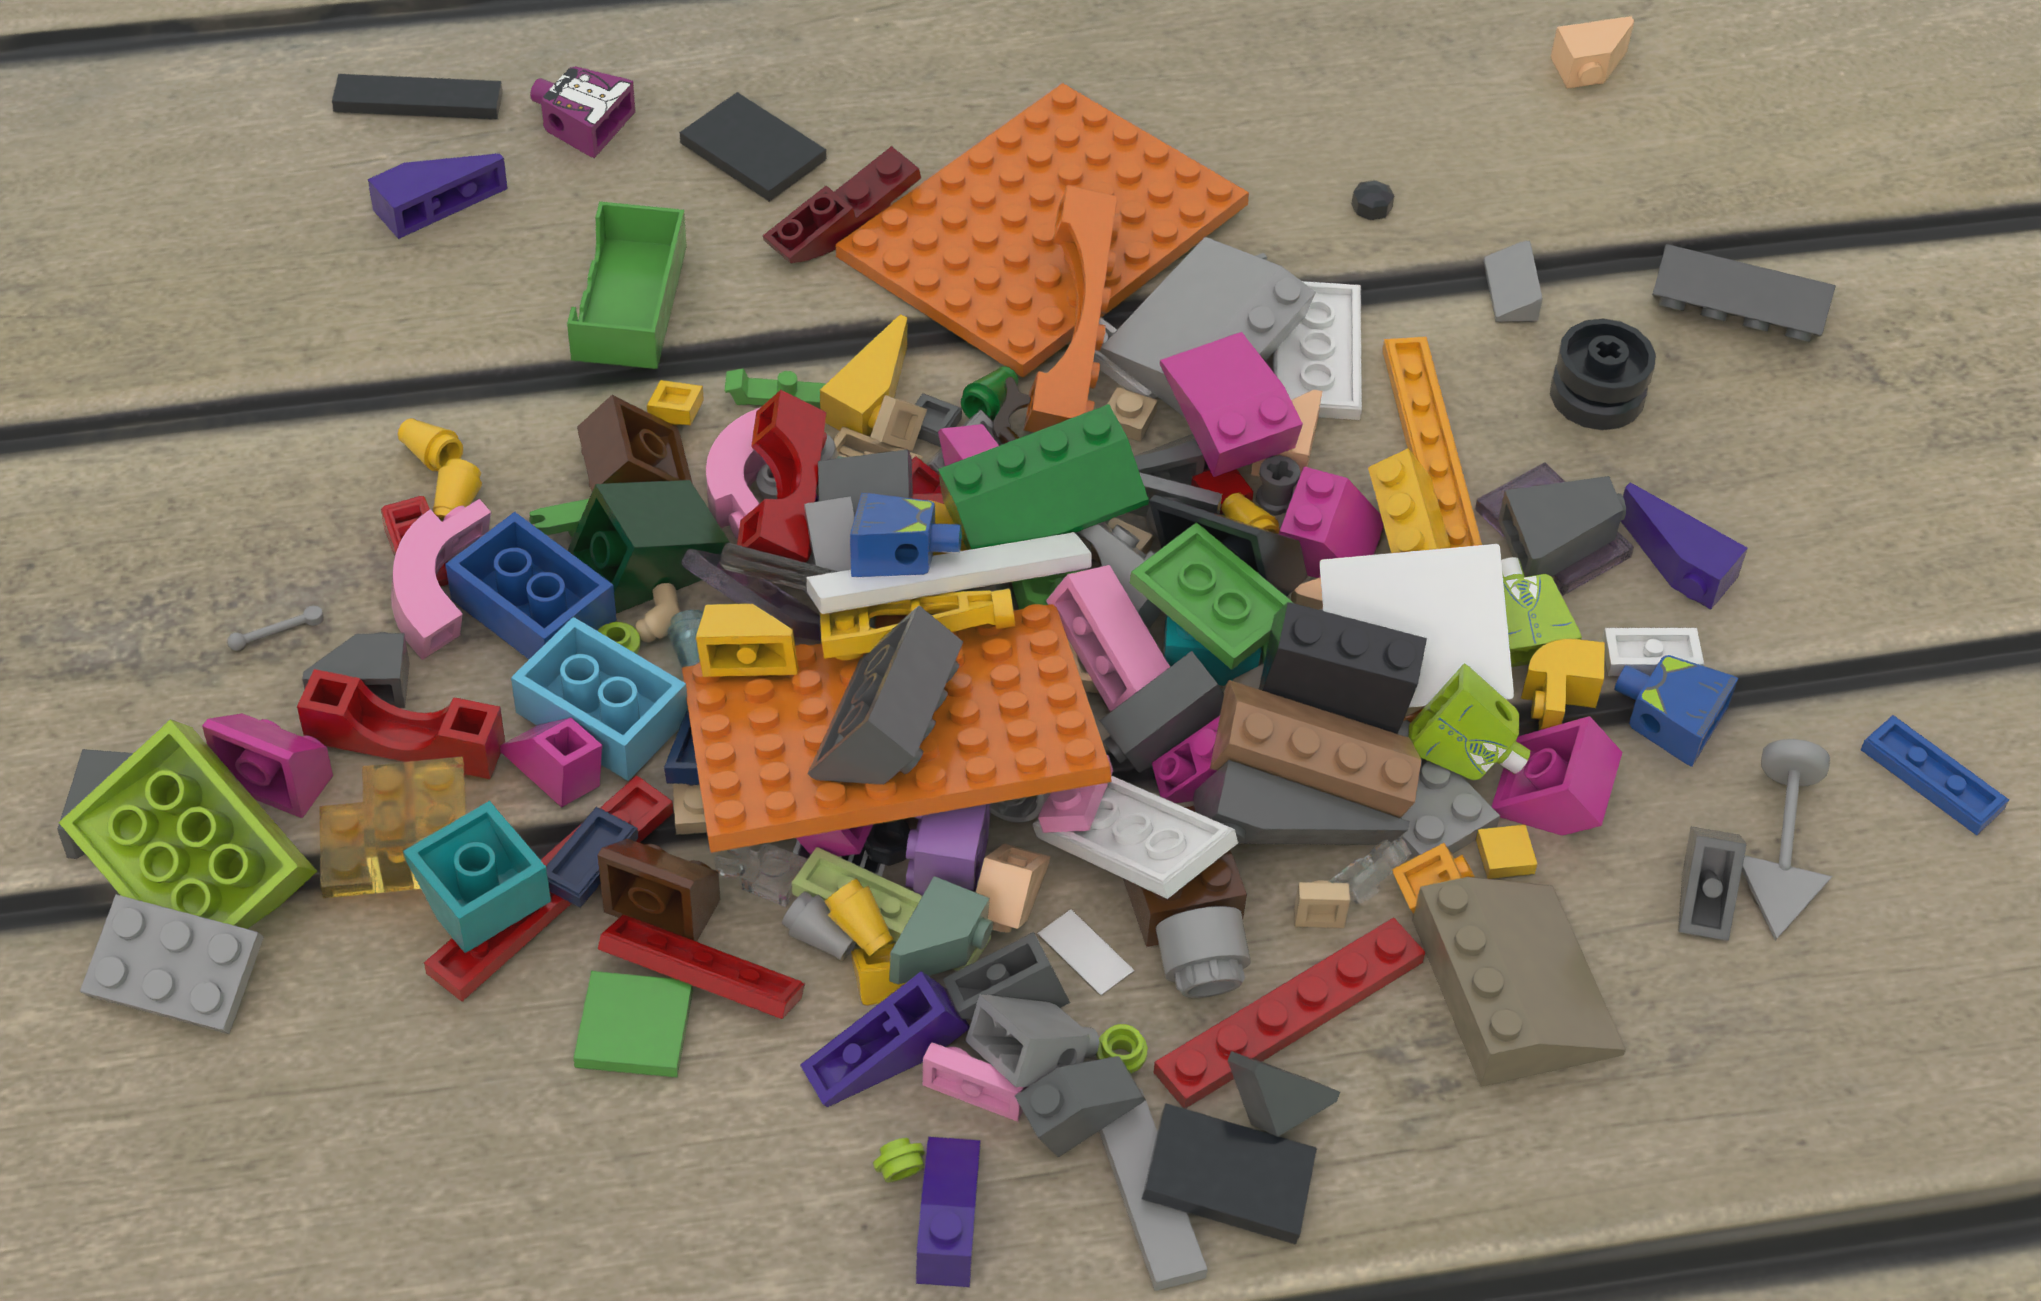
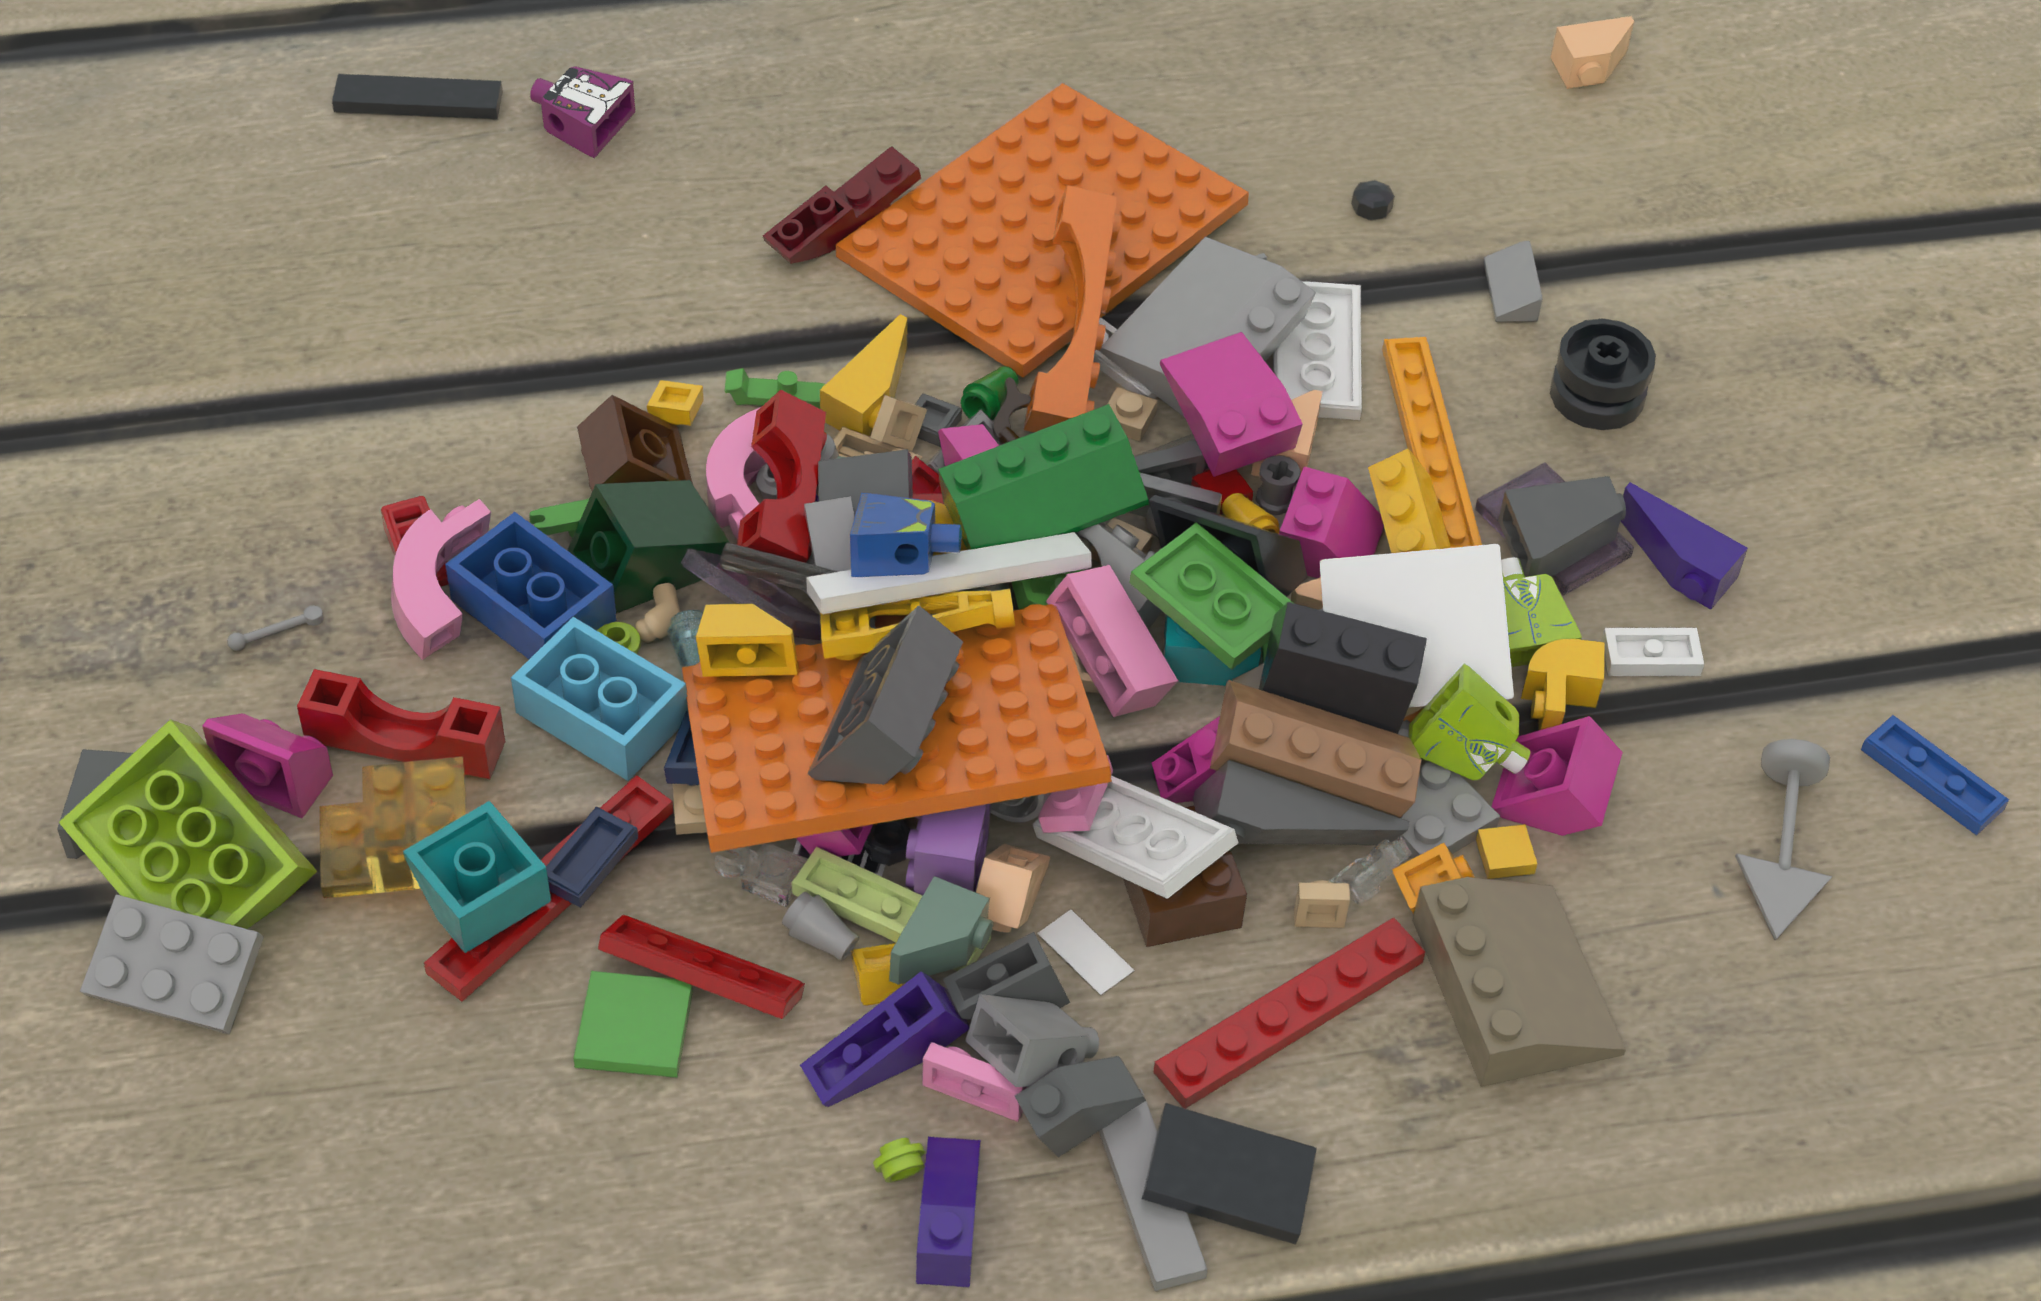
dark grey slope [302,632,410,708] -> none
dark purple slope [368,153,508,239] -> none
yellow cone [398,418,463,471] -> none
yellow cone [433,459,482,522] -> none
dark pink slope [500,717,602,808] -> none
bright green piece [567,201,687,369] -> none
reddish brown slope [597,839,720,942] -> none
black tile [679,92,826,202] -> none
yellow cone [824,878,894,957] -> none
lime plate [1096,1024,1148,1074] -> none
dark grey slope [1099,651,1224,772] -> none
light grey piece [1156,906,1251,998] -> none
dark grey slope [1228,1051,1340,1137] -> none
blue torso [1614,655,1739,767] -> none
dark grey slope [1652,244,1836,342] -> none
dark grey slope [1678,826,1747,941] -> none

